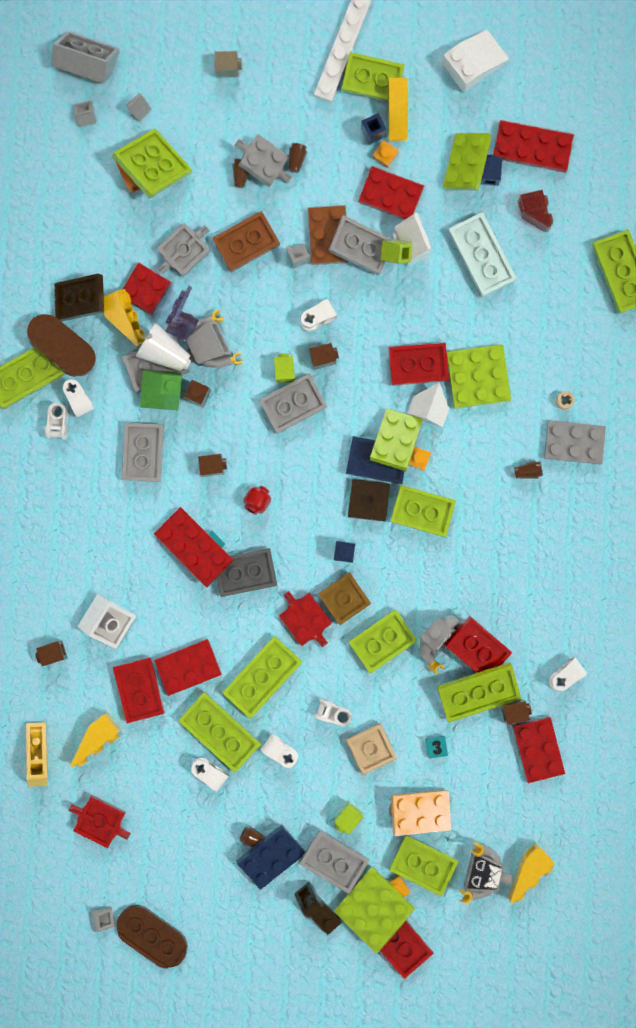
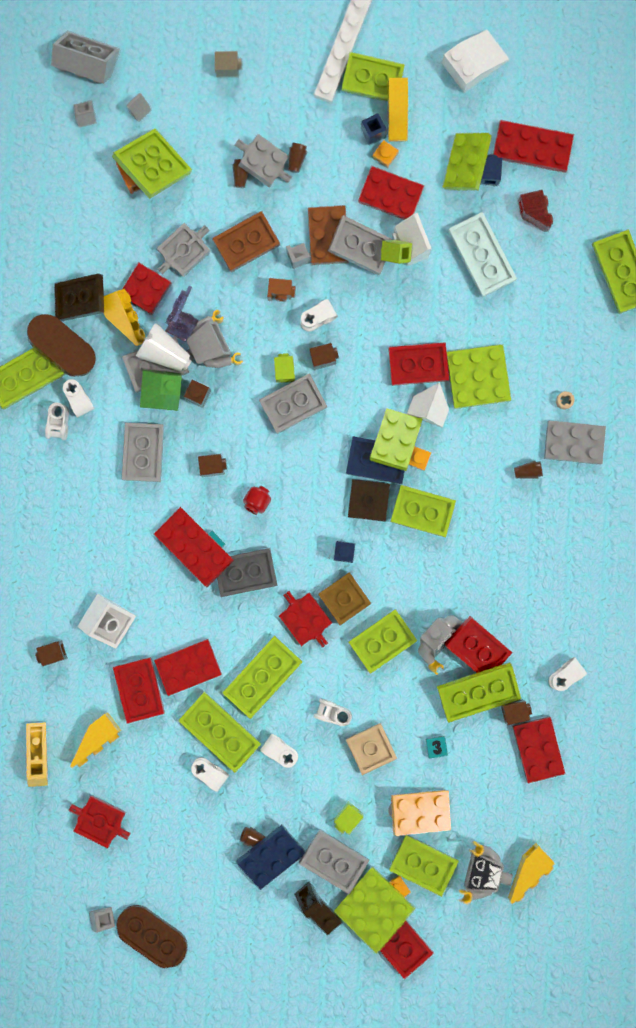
none -> dark orange brick [267,278,296,301]

